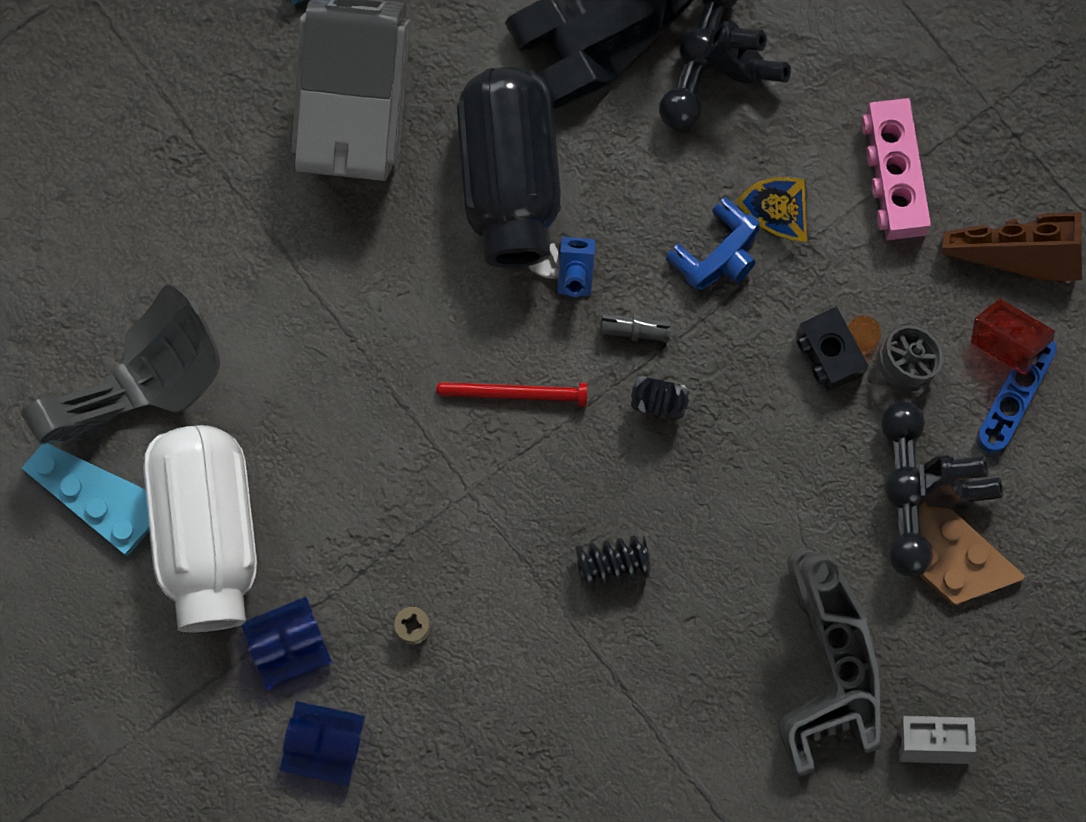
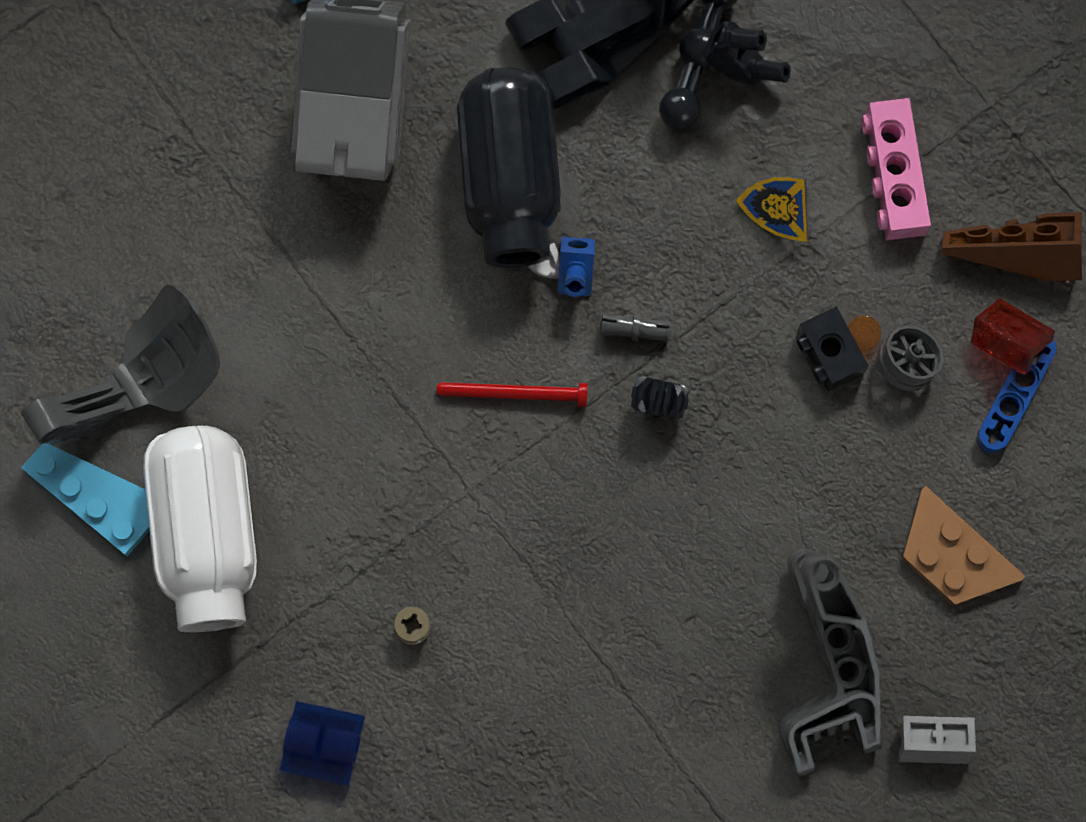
clear blue plate [241,597,333,690] -> none
black piece [575,535,651,588] -> none
blue connector [665,197,761,290] -> none
black connector [881,401,1003,577] -> none

